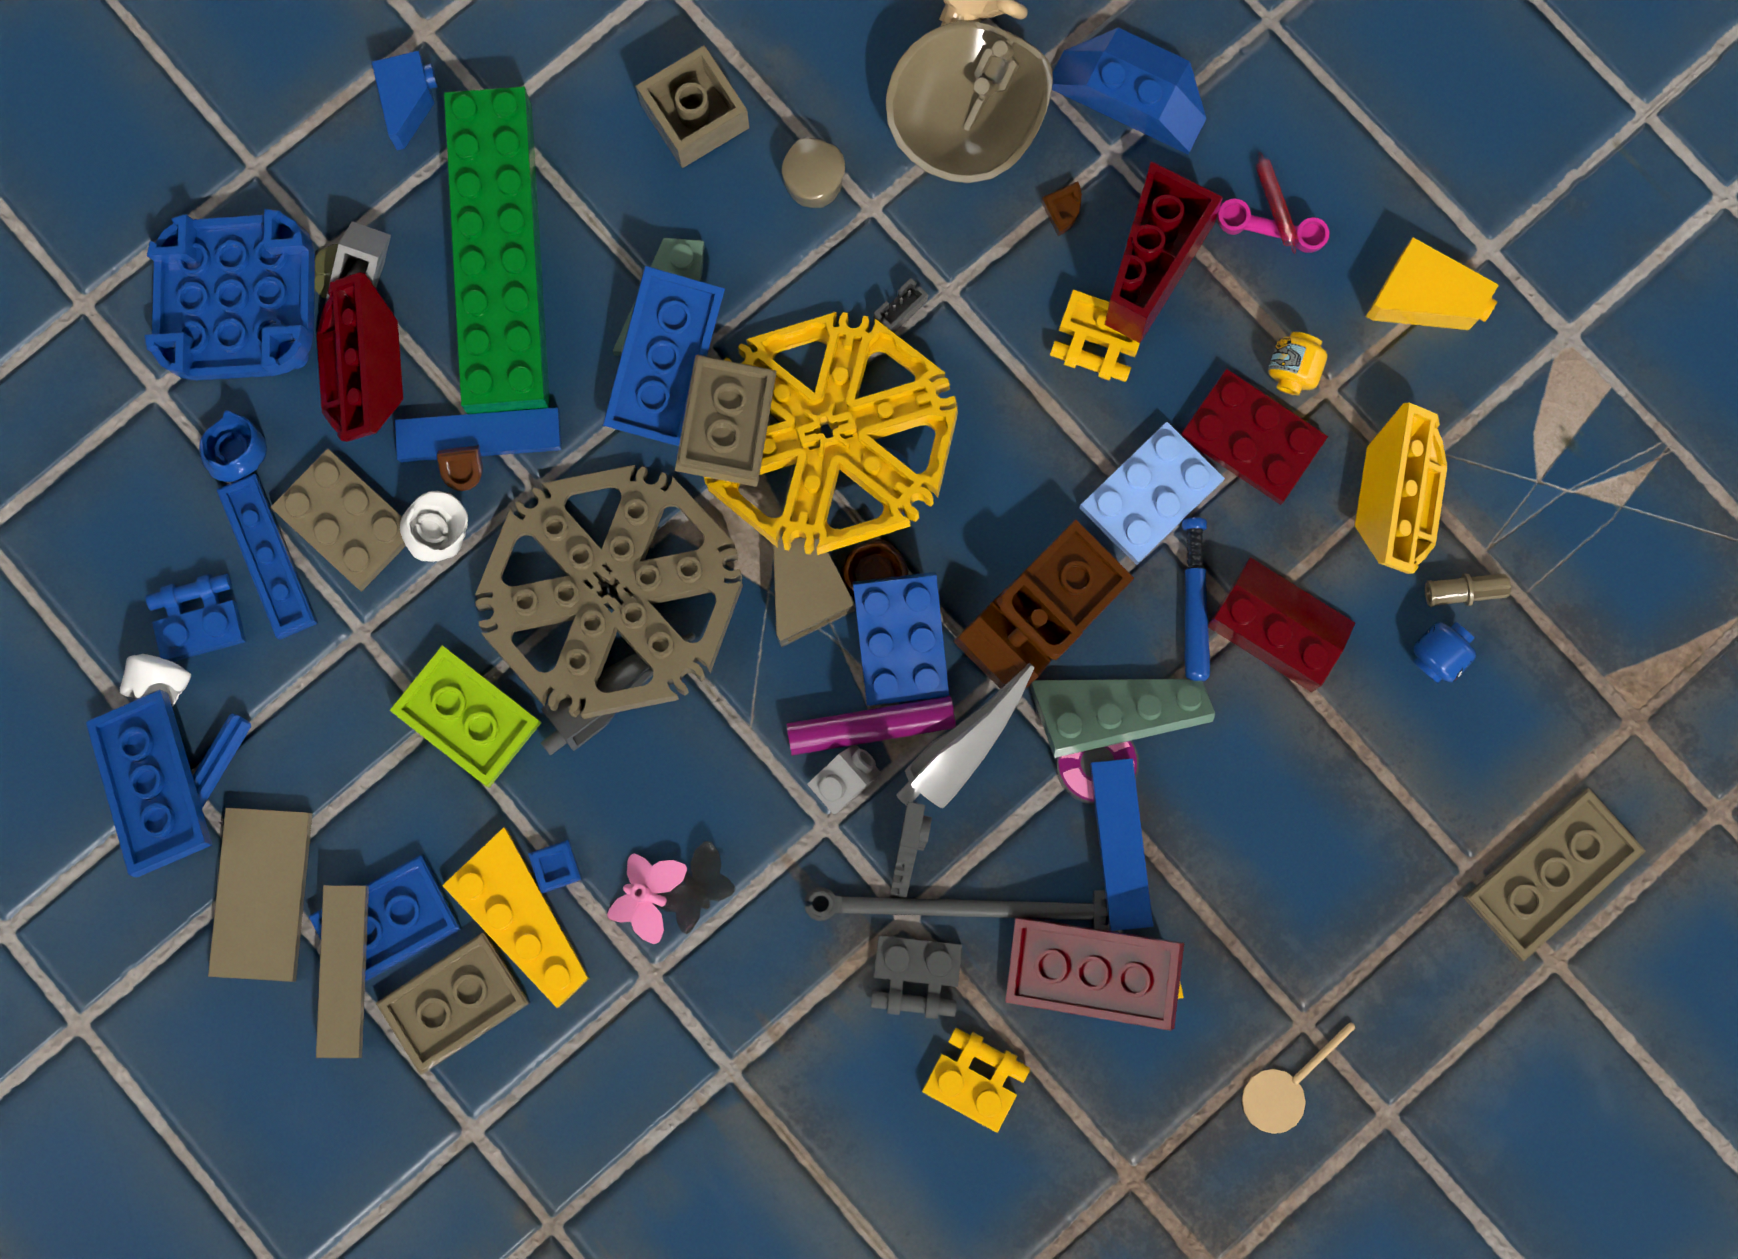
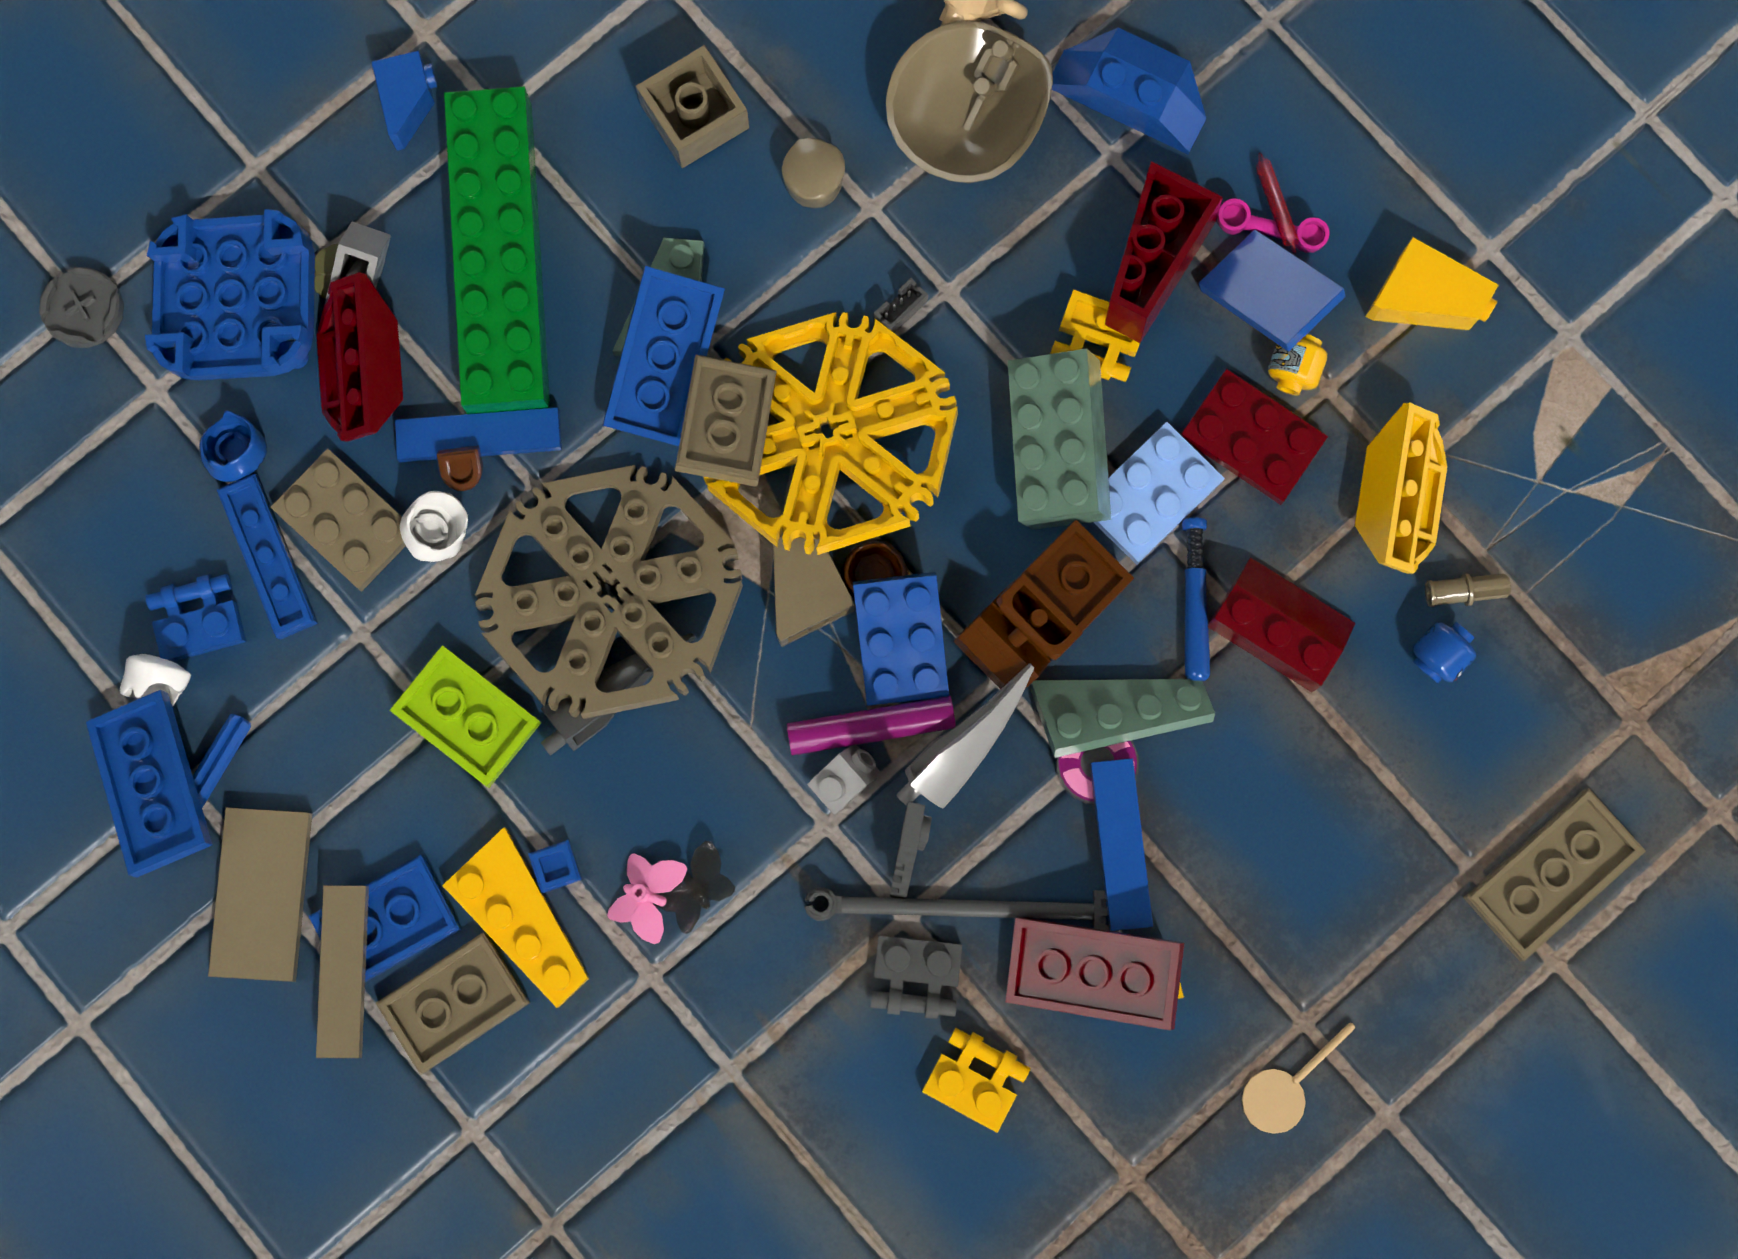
reddish brown tile [1041,181,1082,236] -> none
none -> dark grey tile [39,267,124,348]
none -> sand green brick [1008,349,1111,530]
none -> tile [1199,229,1346,352]

